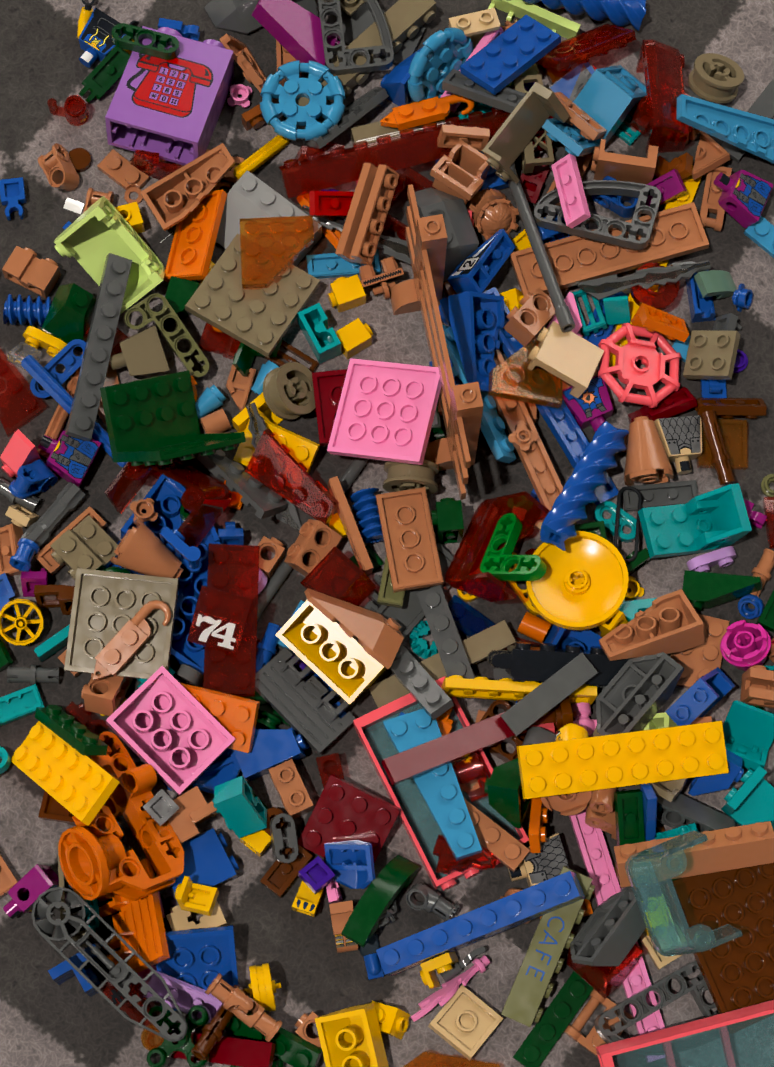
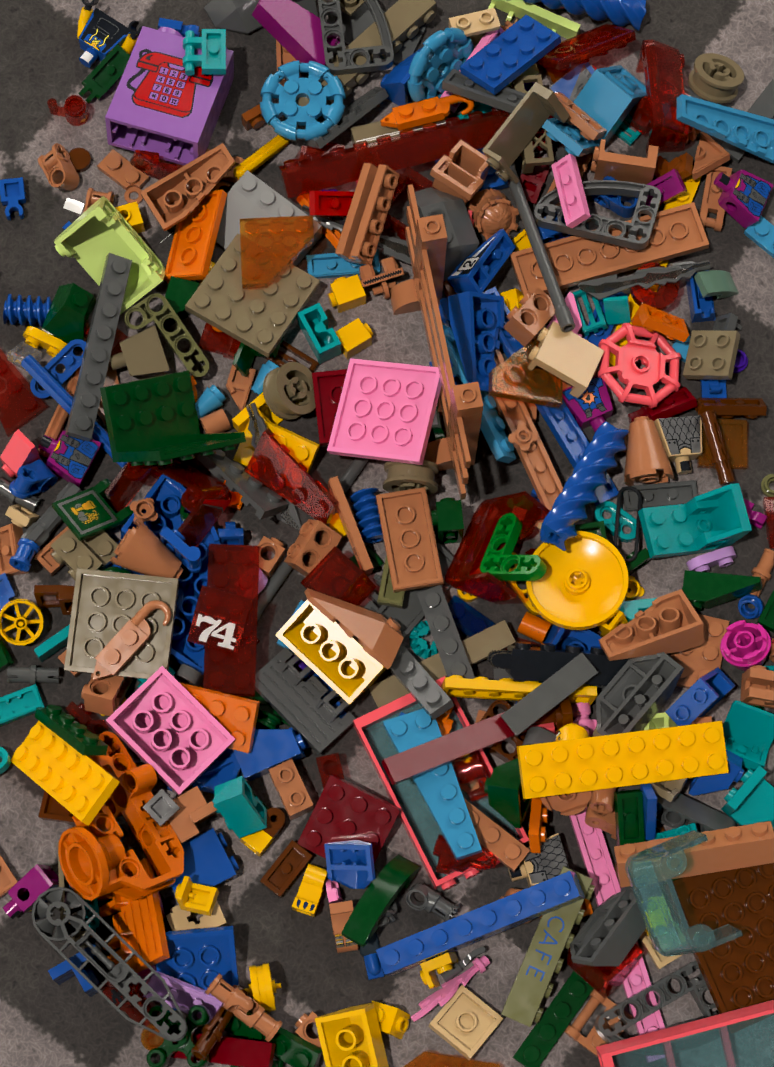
nougat brick [2,246,61,299] -> none
magenta tile [21,568,49,597] -> none
dark green beam [112,23,179,60] -> none
nougat wing [219,33,279,103] -> none
bright pink plate [227,84,252,108] -> none
blue pin [250,622,282,673] -> none
dark grey beam [269,813,298,863] -> none
dark purple plate [298,856,335,894] -> none
nougat plate [437,124,490,151] -> none
blue plate [732,283,753,312] -> none
none -> dark green flag [52,479,133,541]
none -> teal plate [183,29,226,76]

